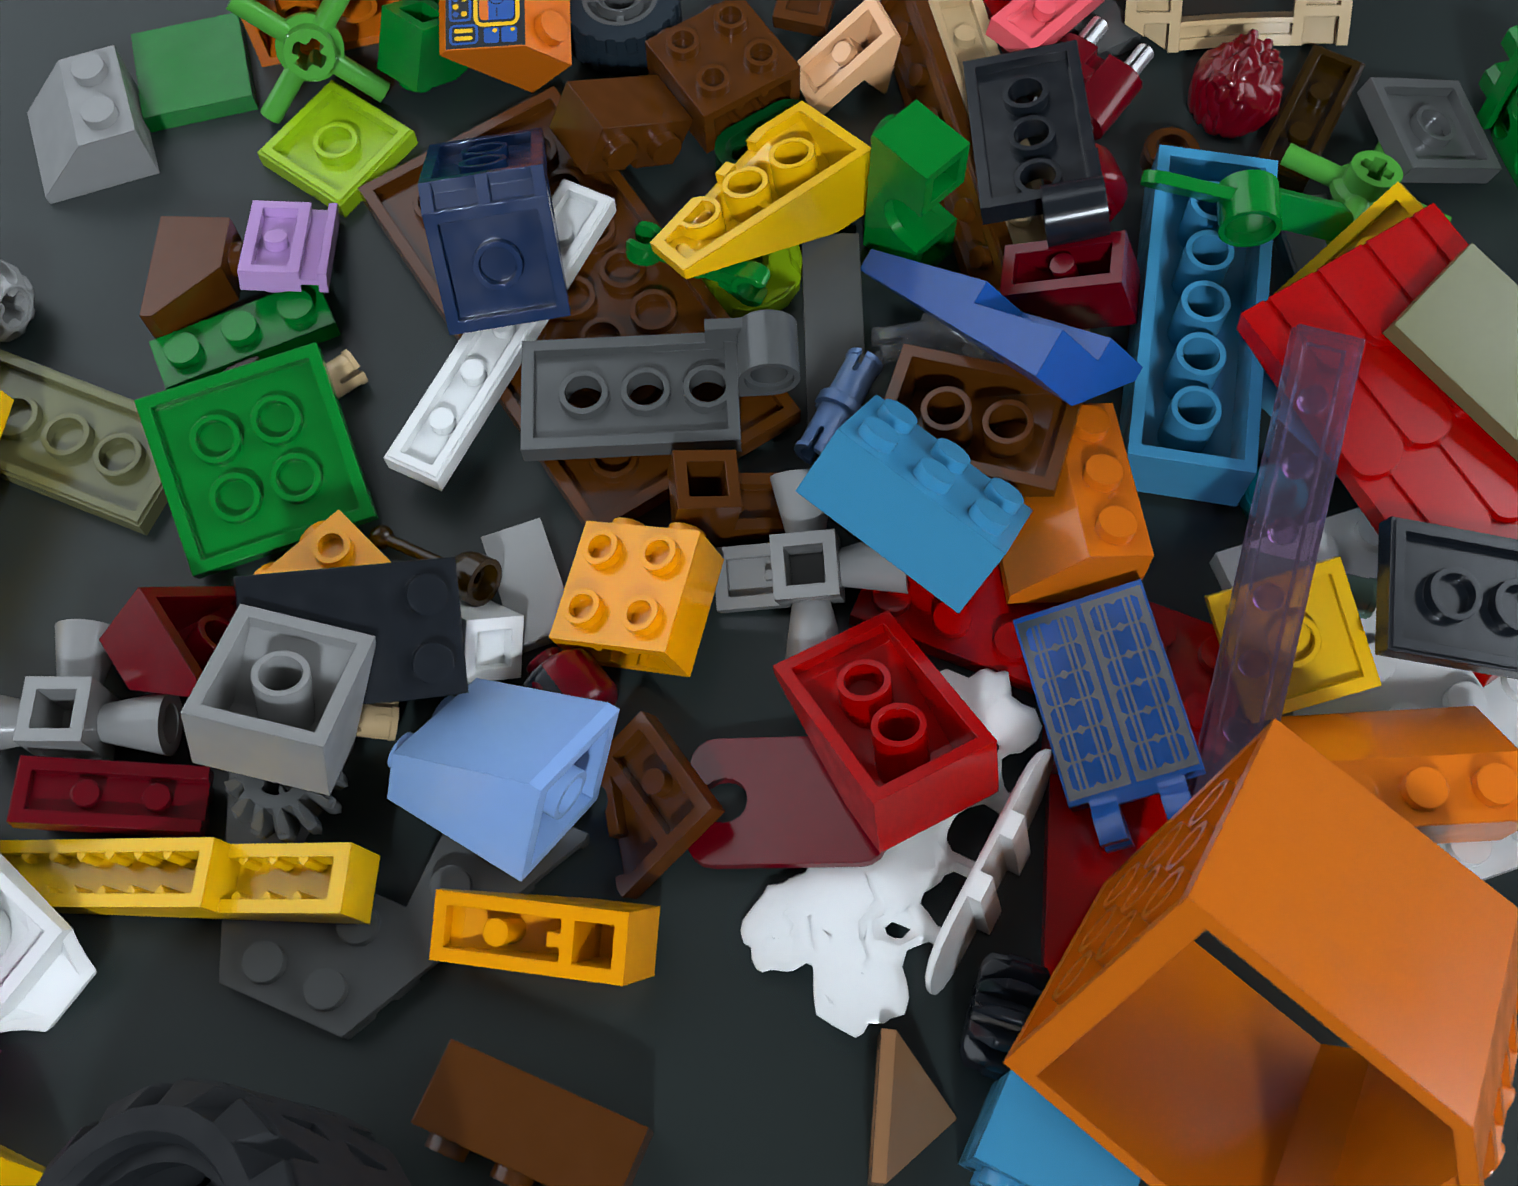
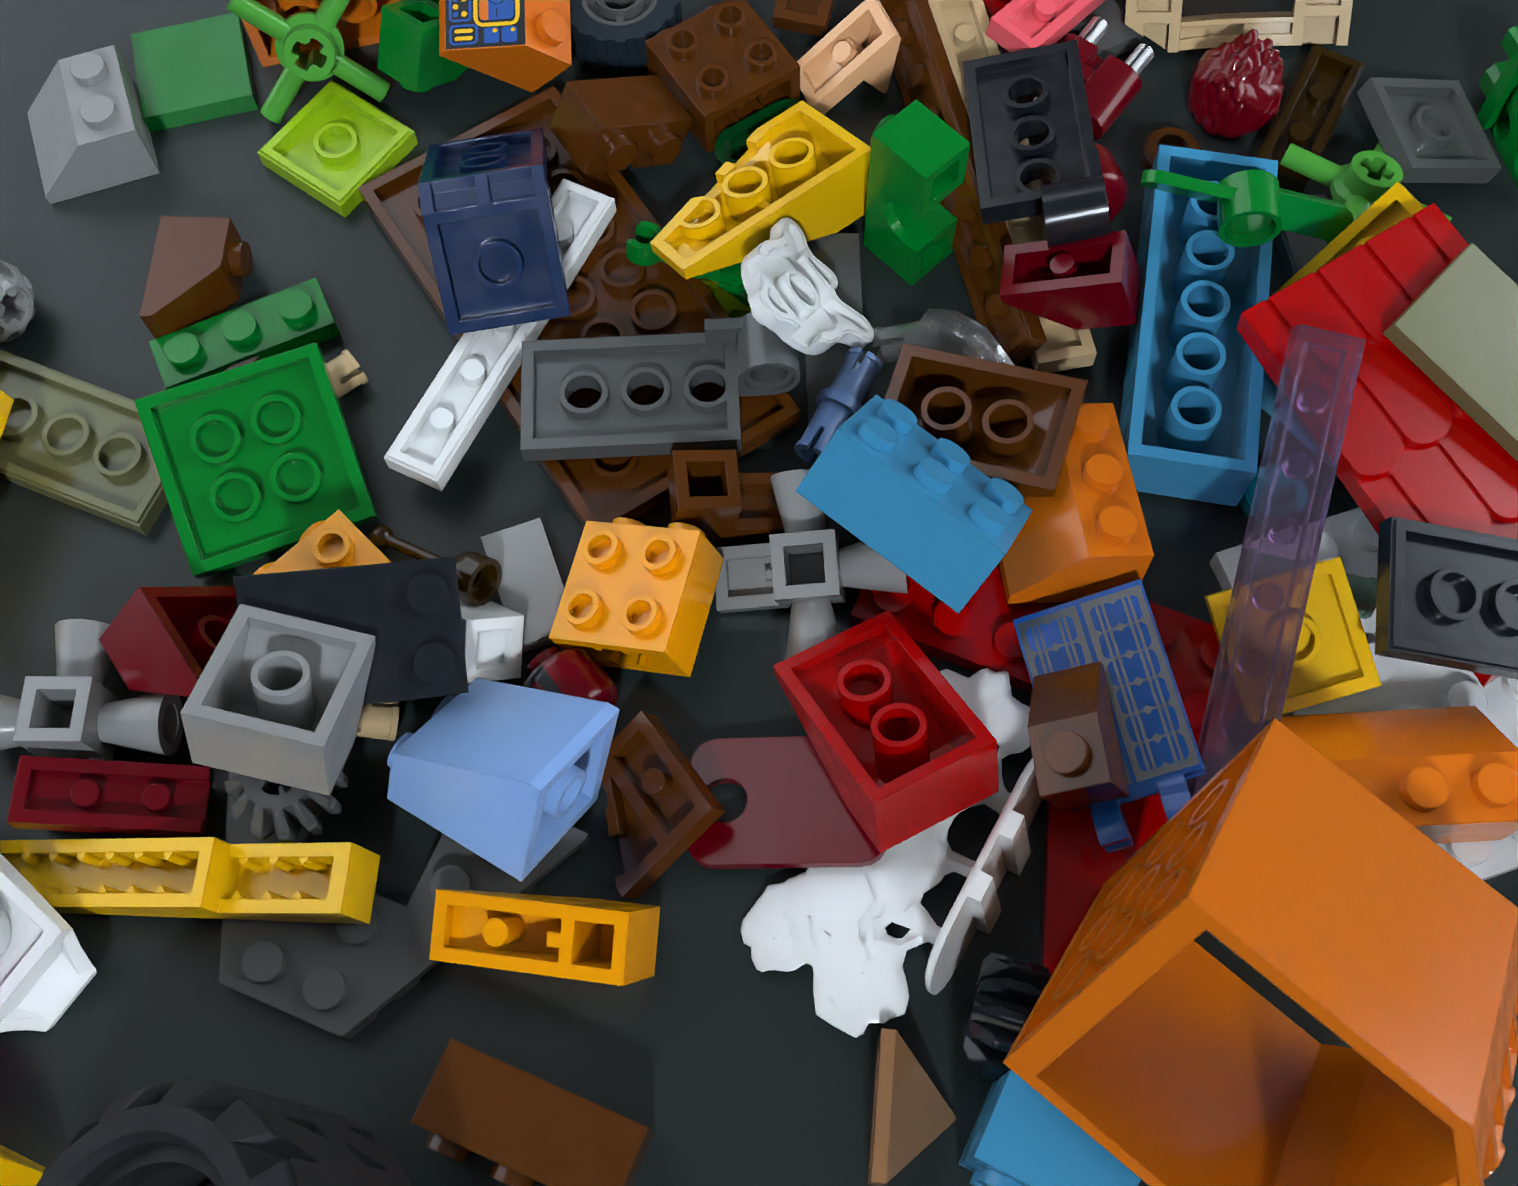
lavender plate [237,200,340,293] -> none
blue wedge [861,249,1143,406] -> none
none -> white tile [741,217,874,355]
none -> reddish brown slope [1027,661,1130,810]

